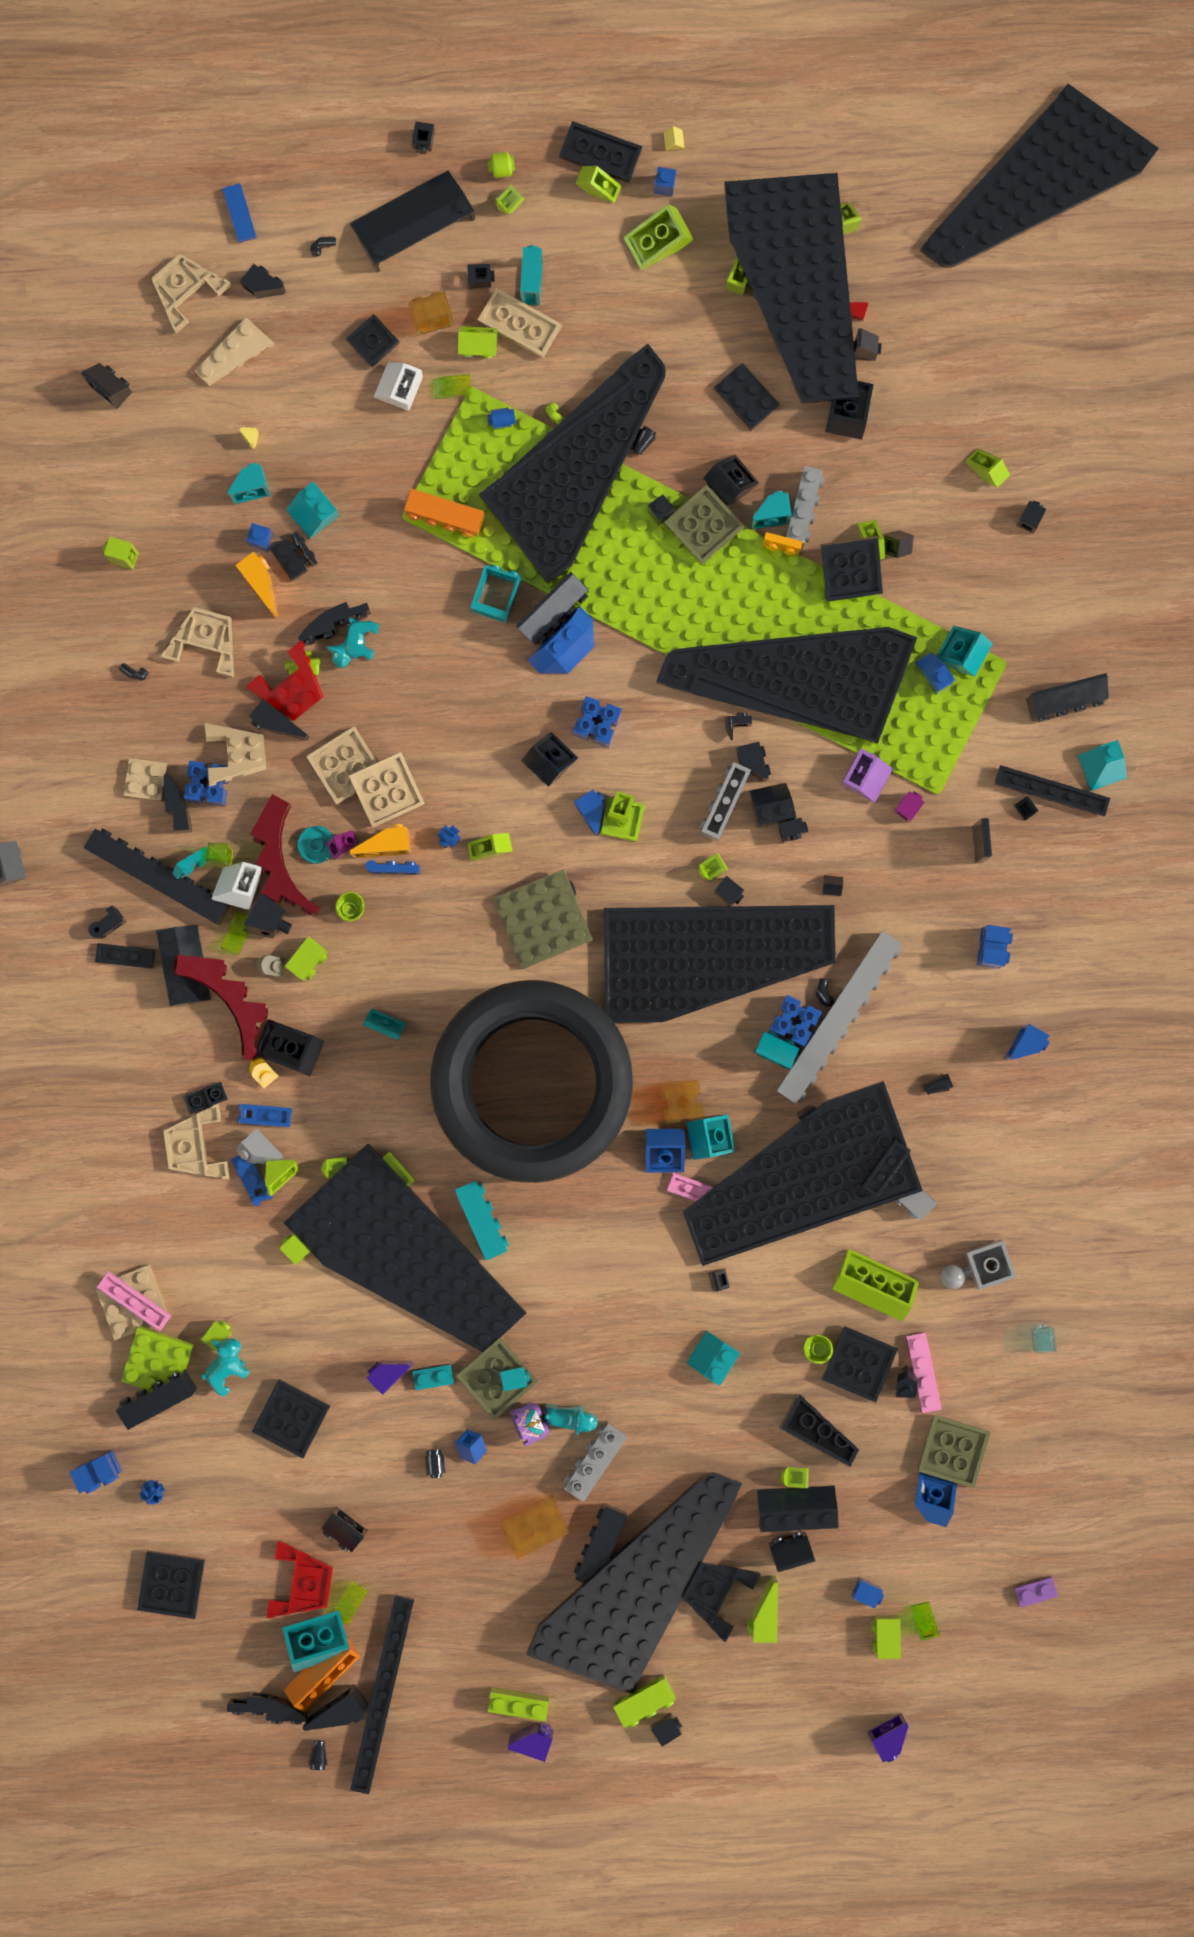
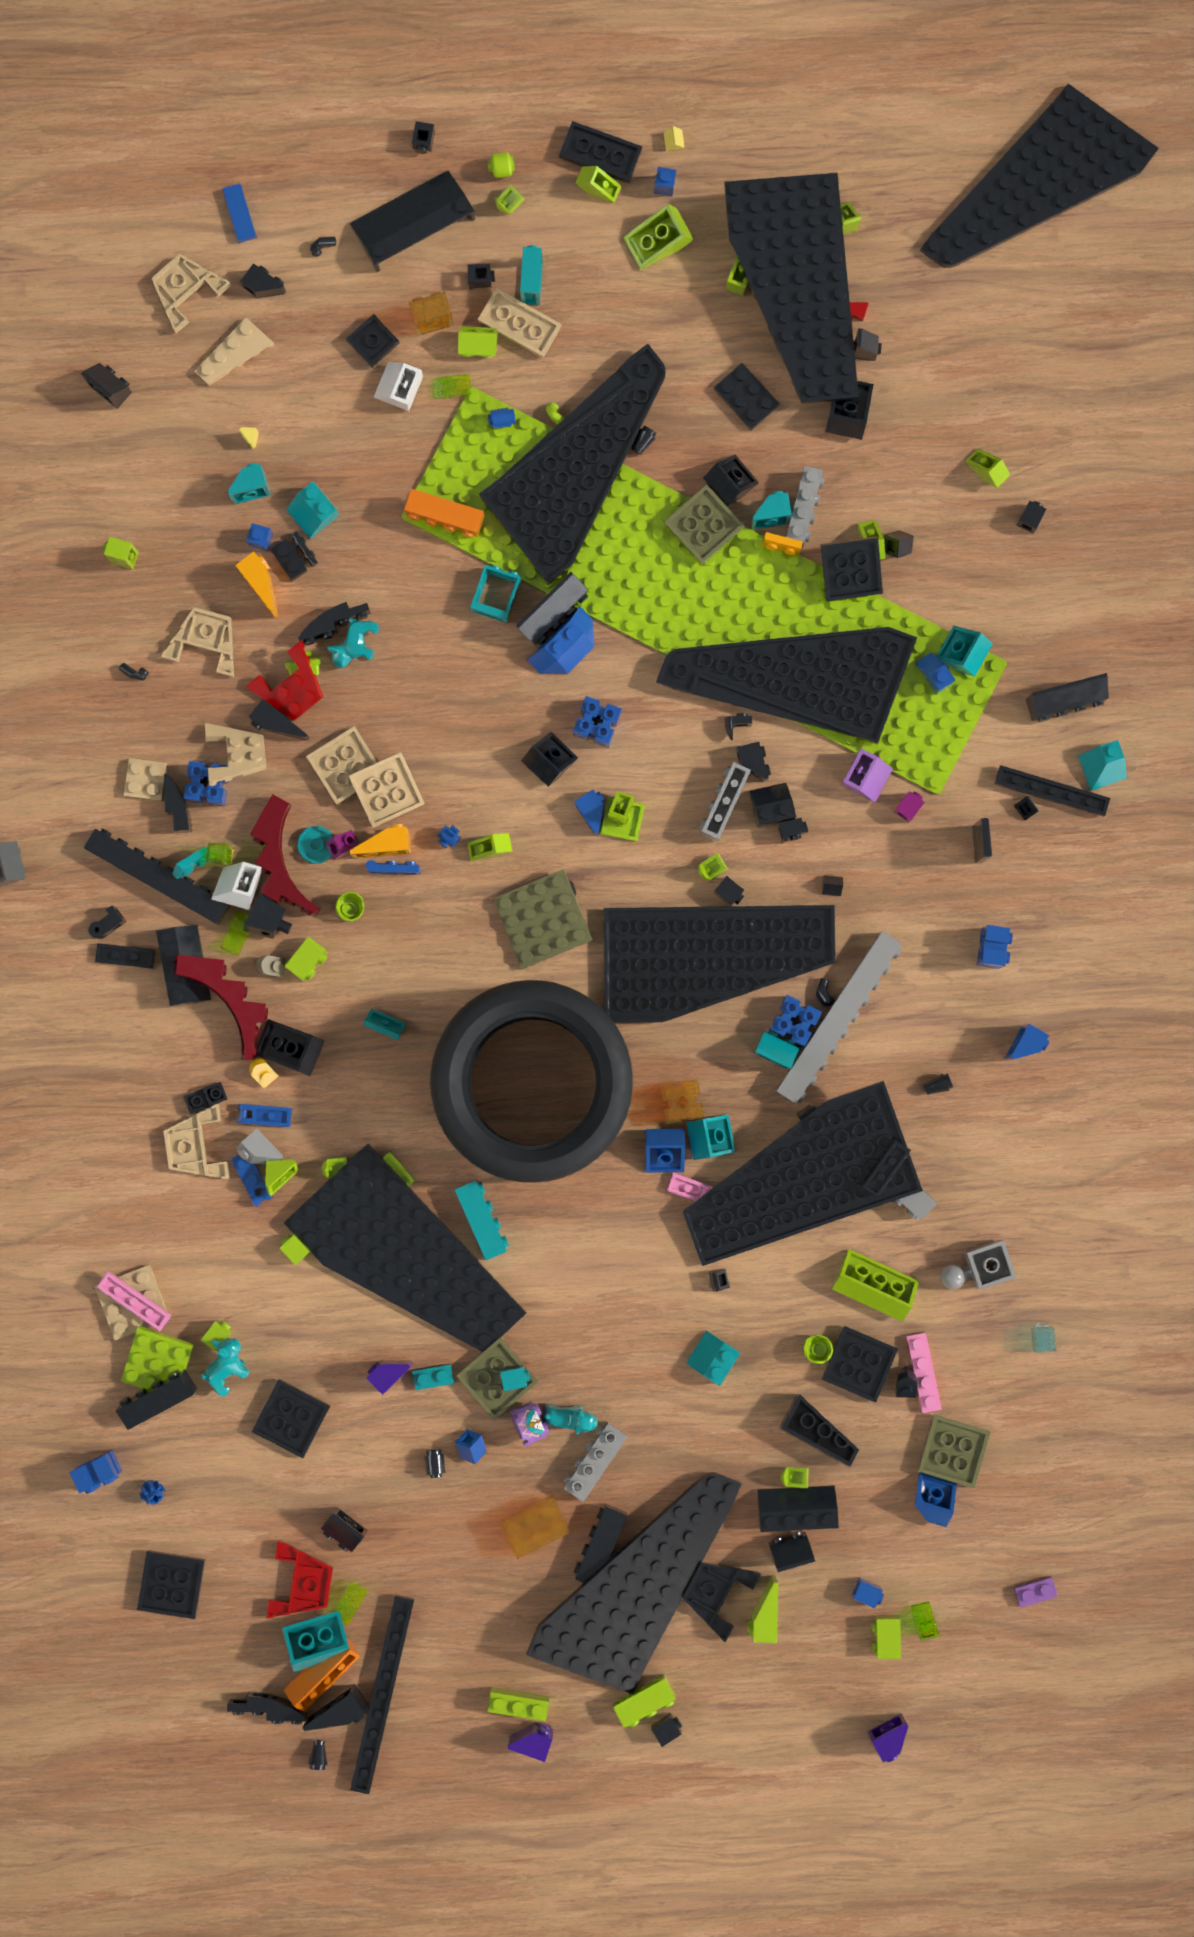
black brick [647,494,674,526] -> none

